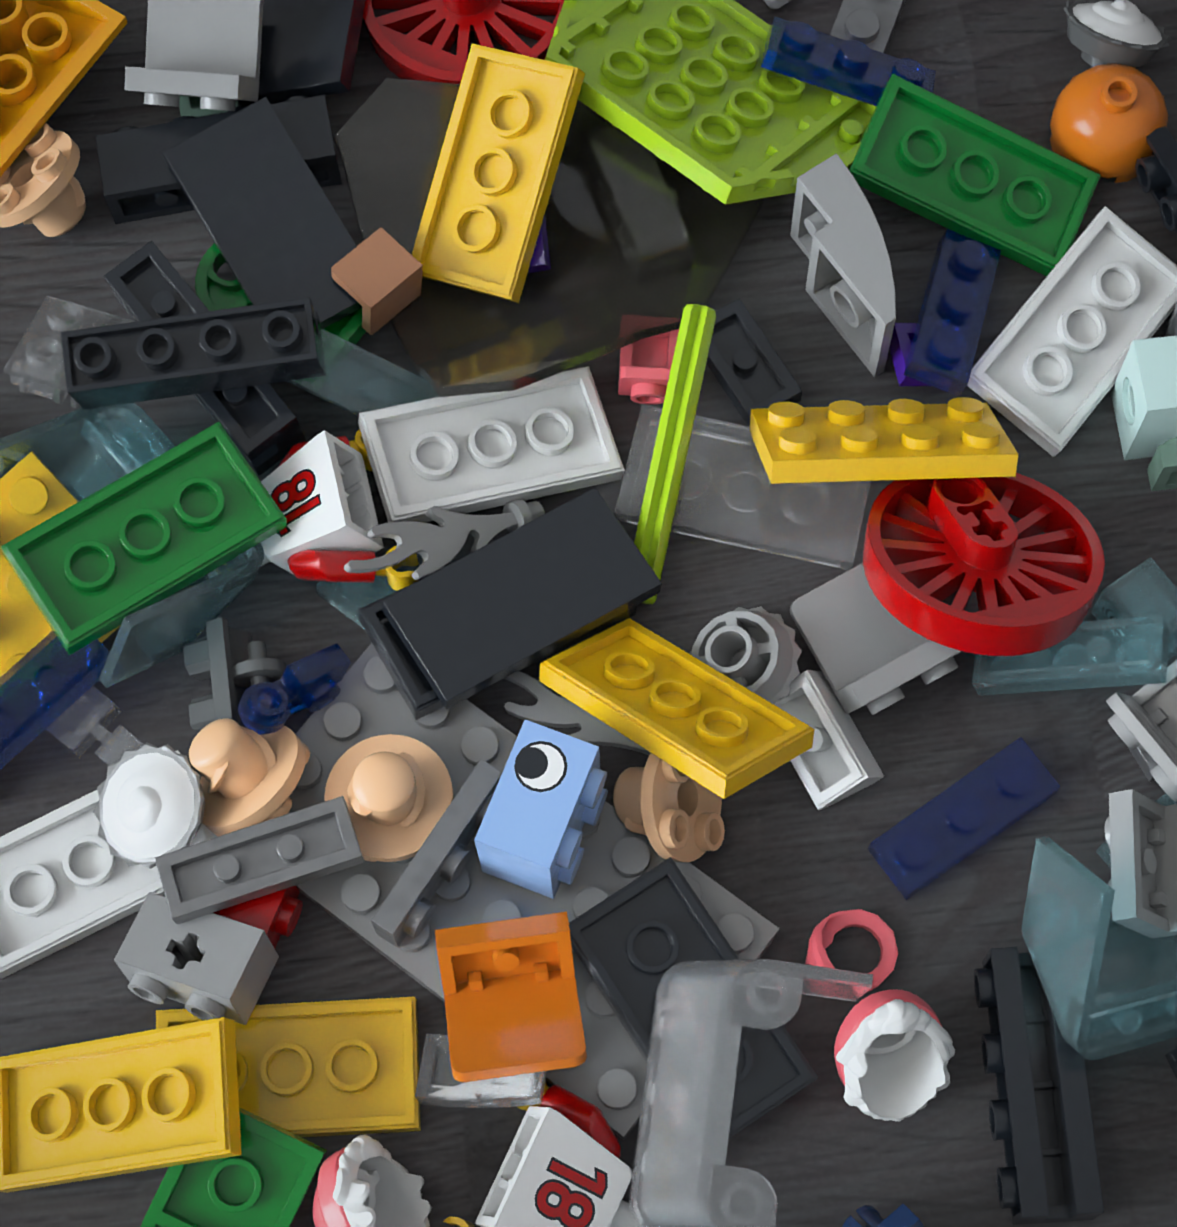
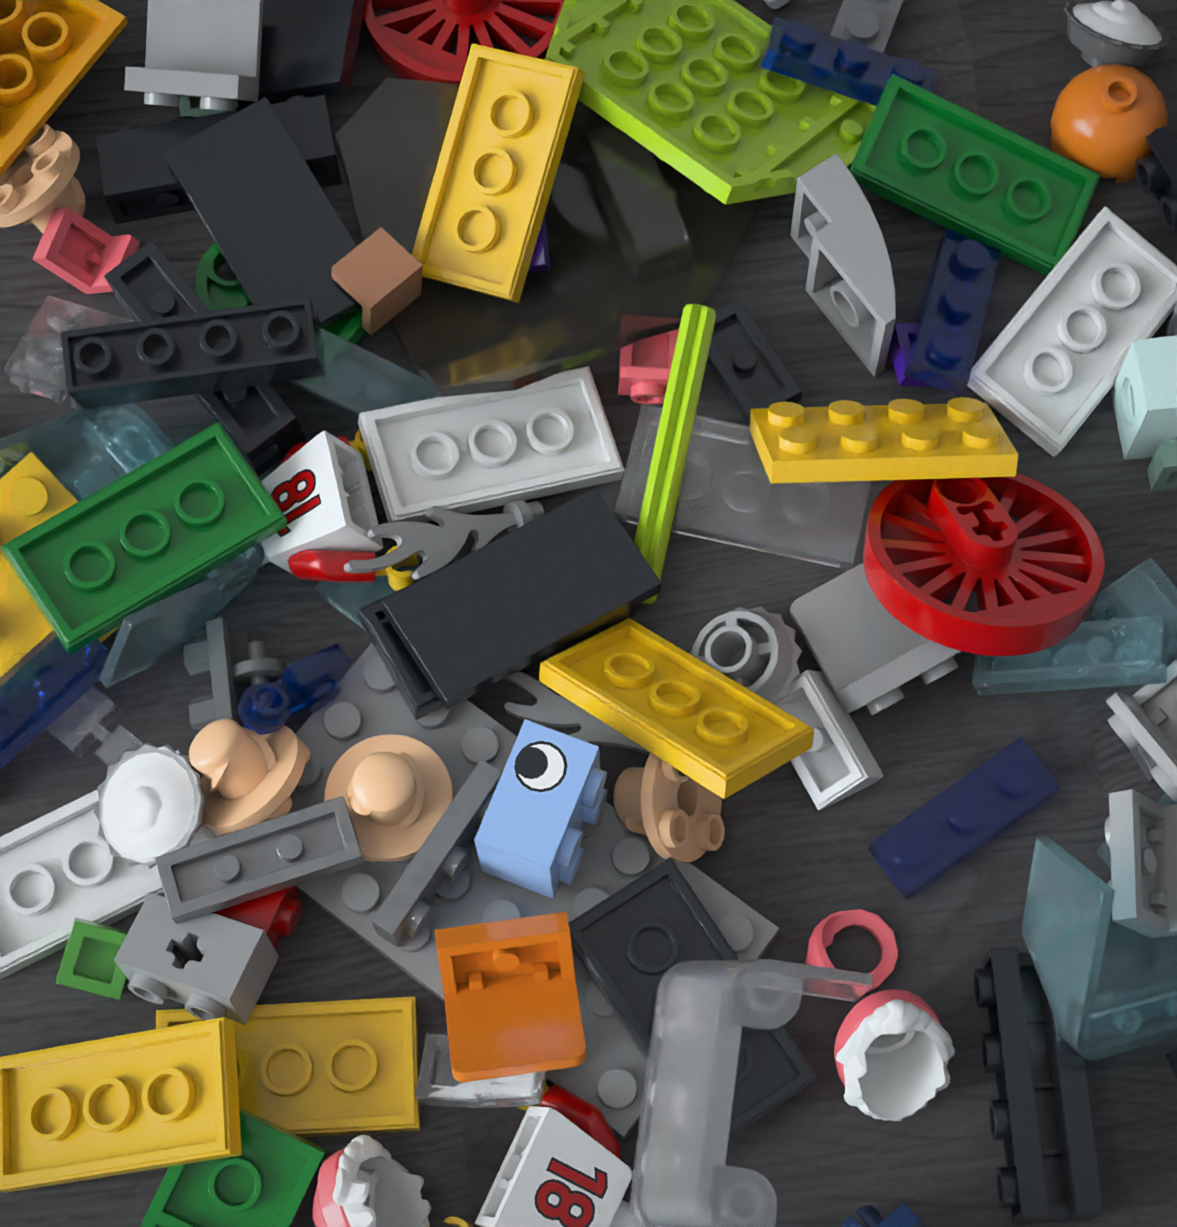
none -> coral bracket [32,206,140,295]
none -> bright green plate [56,917,129,1000]

